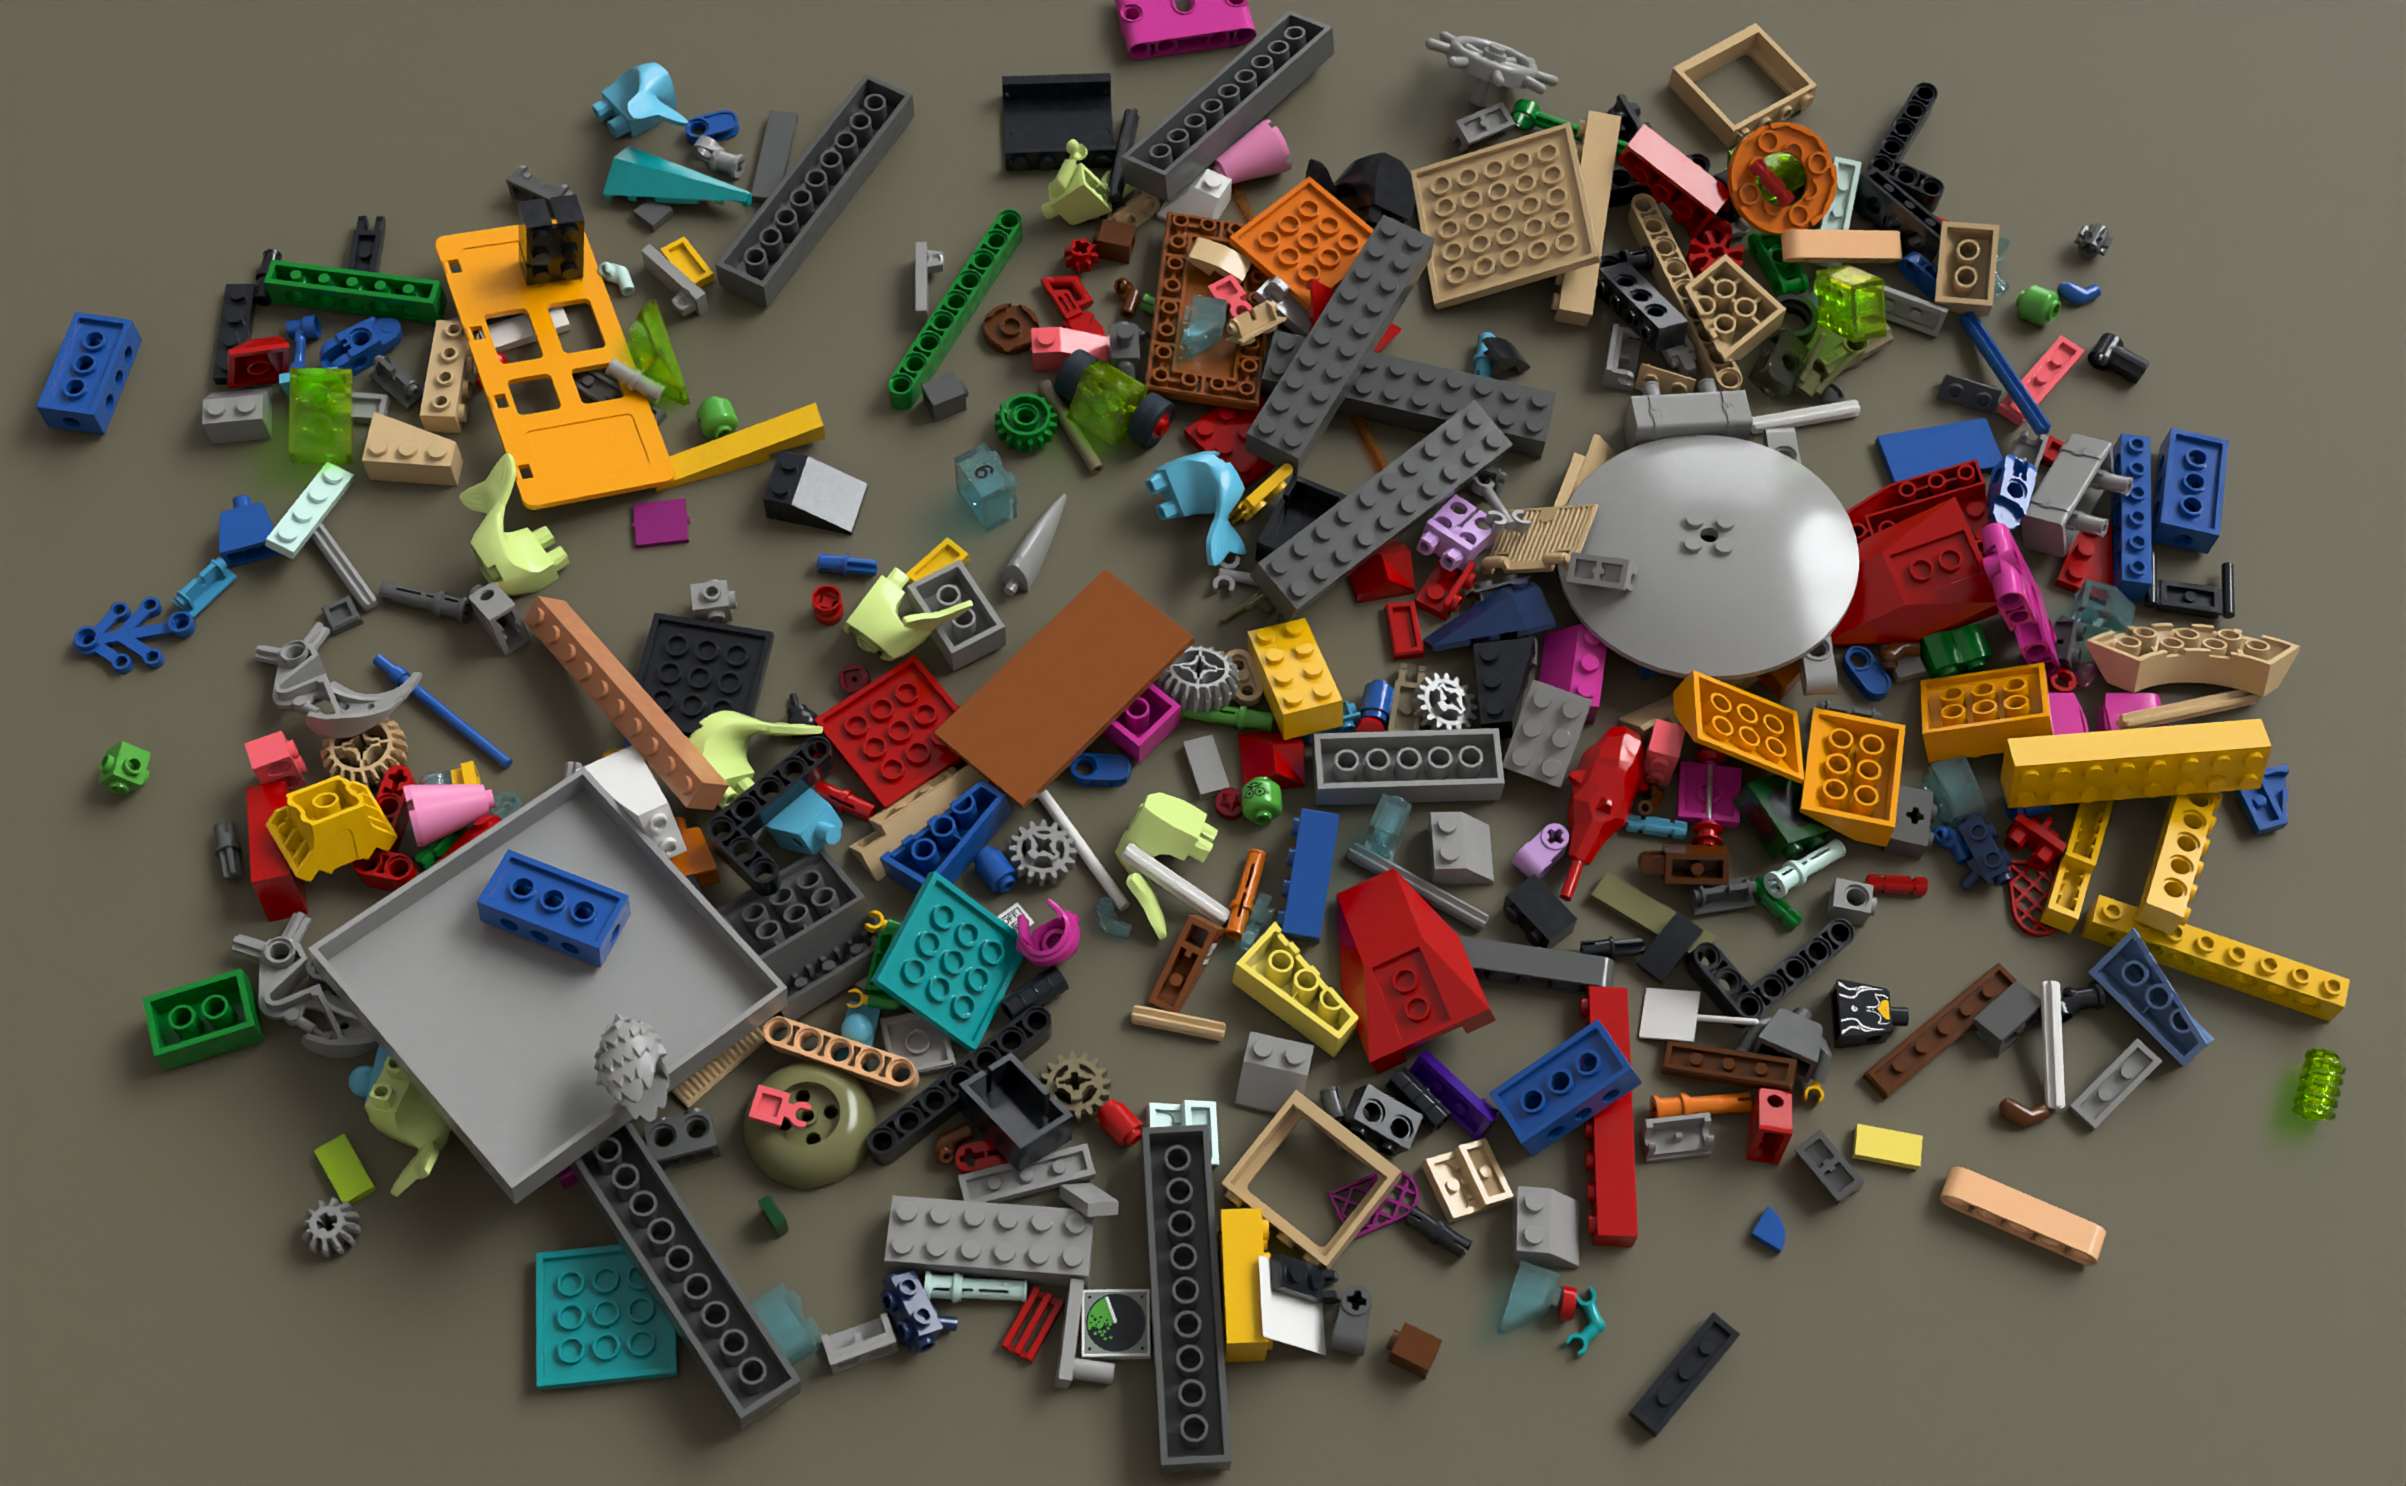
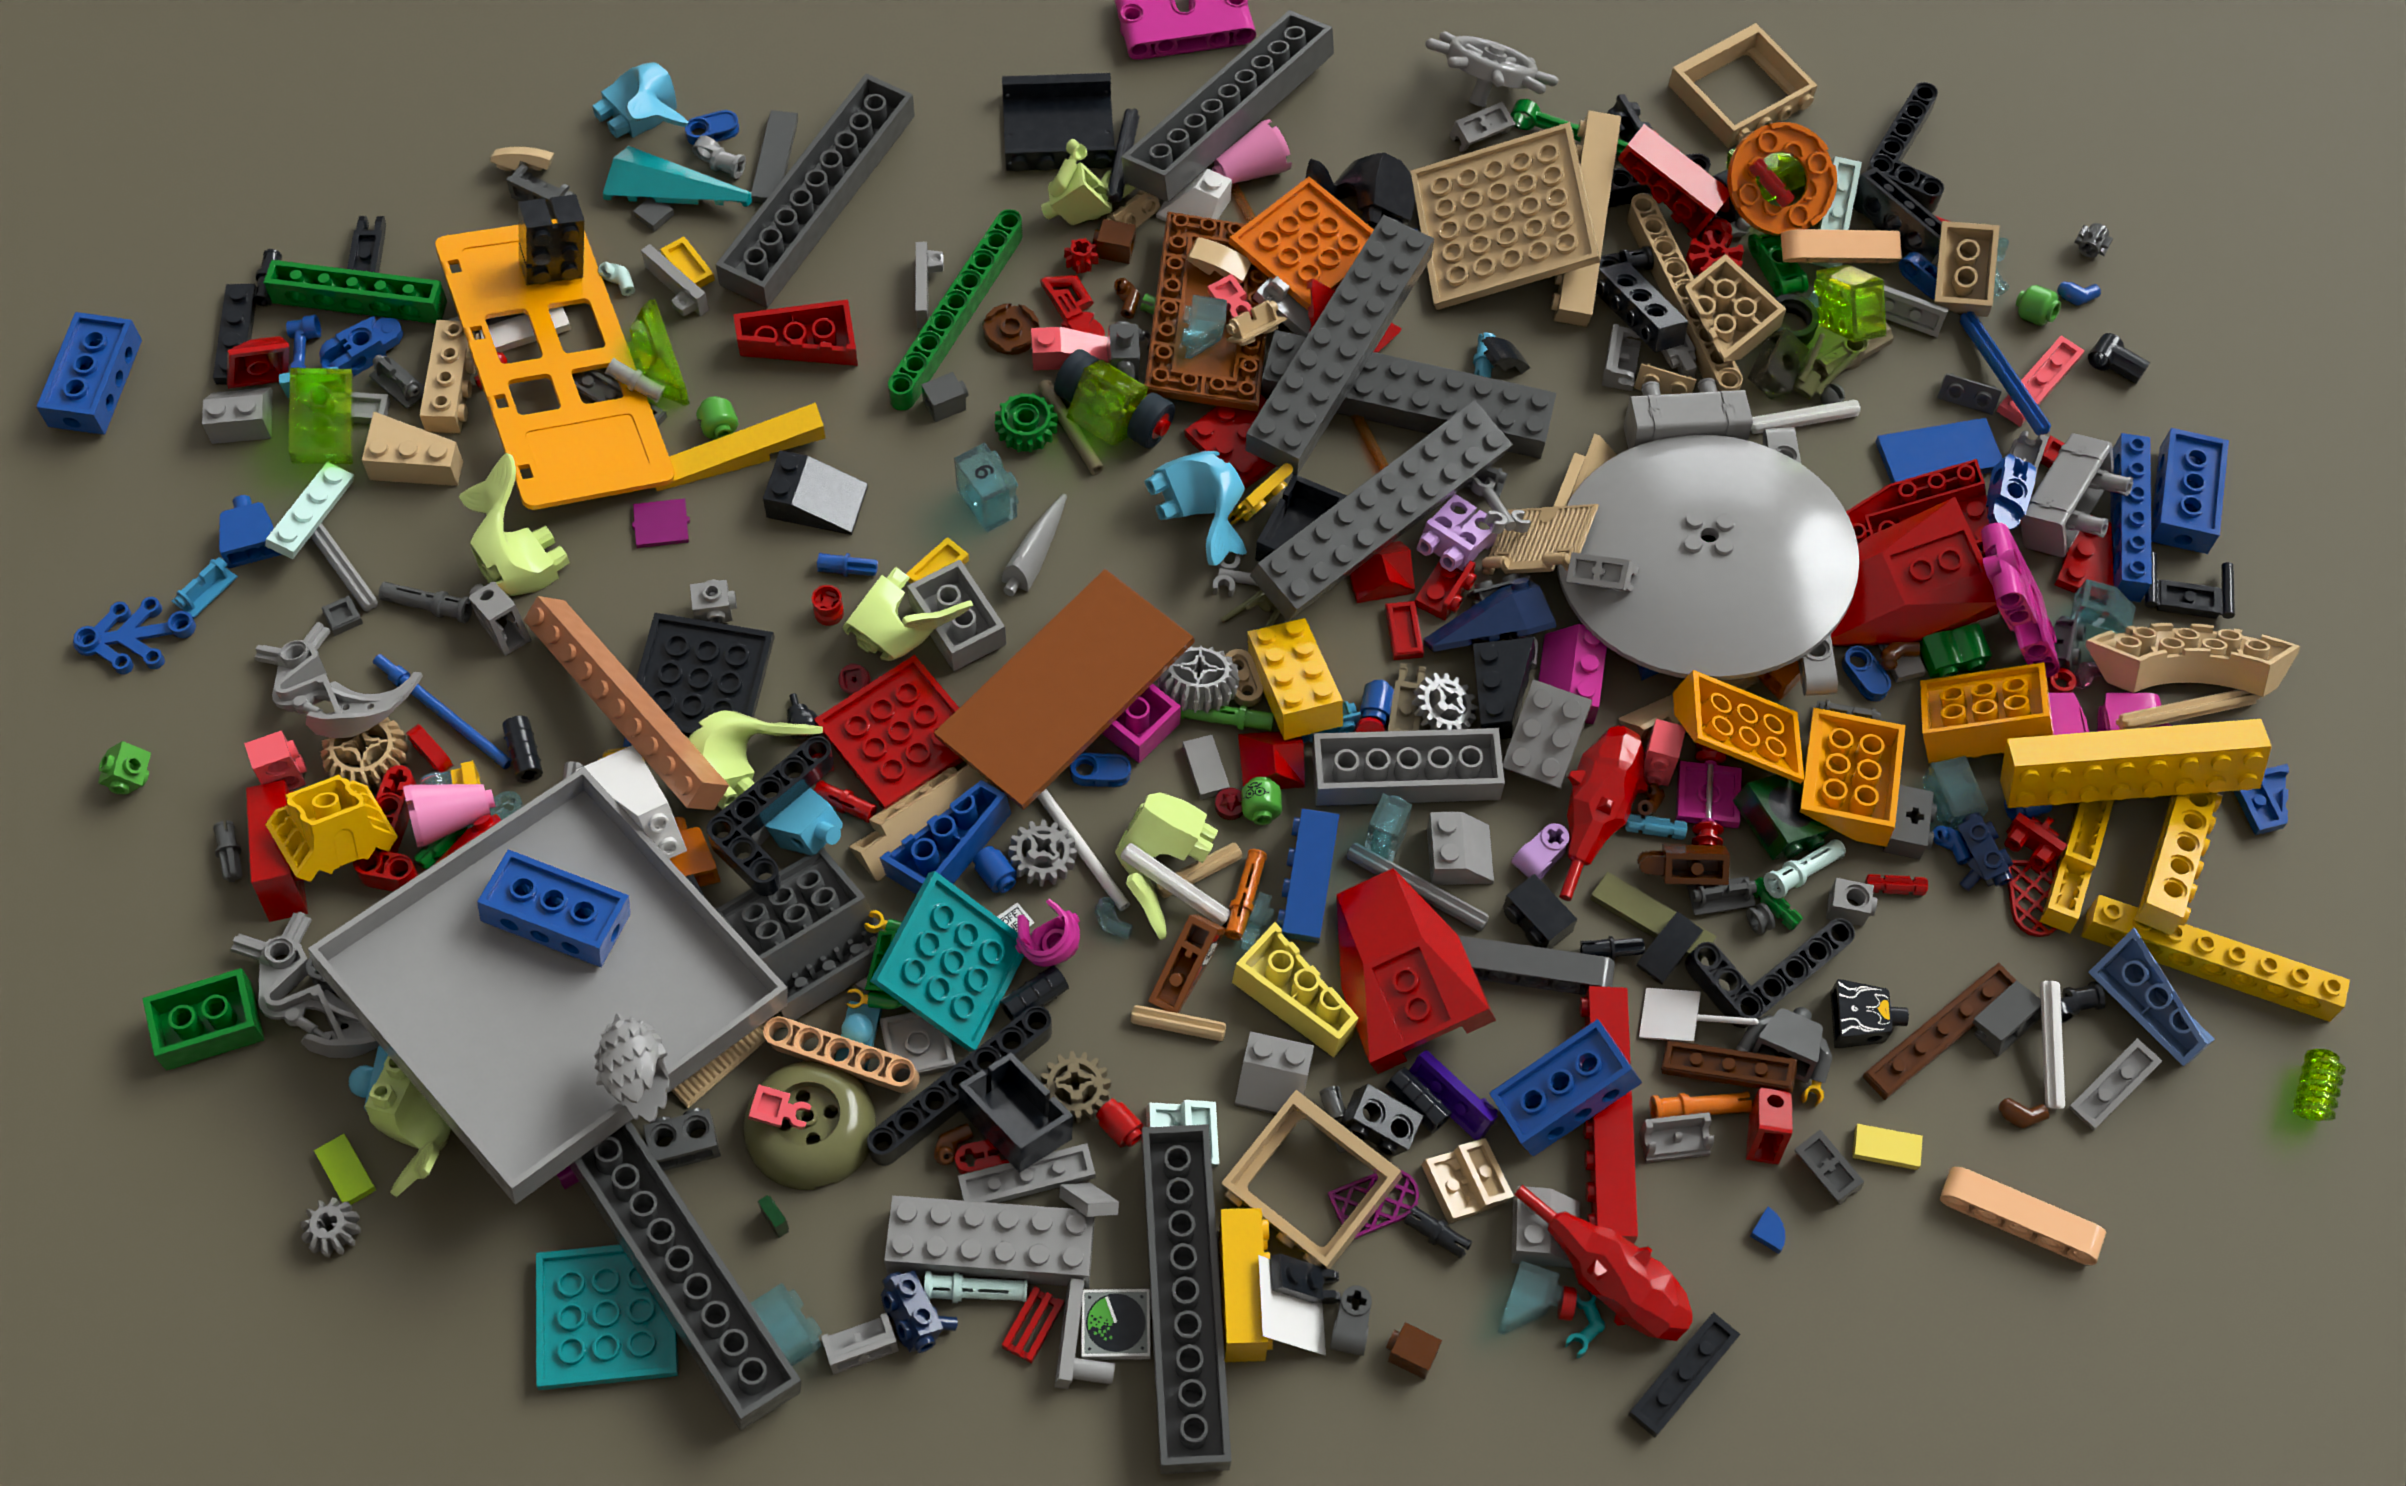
none -> red beam [405,724,454,776]
none -> tan slope [490,147,554,171]
none -> black axle [502,715,543,783]
none -> red wedge [733,299,858,366]
none -> tan axle [1156,843,1242,898]
none -> red piece [1514,1184,1693,1341]
none -> dark grey bush [1746,903,1775,935]

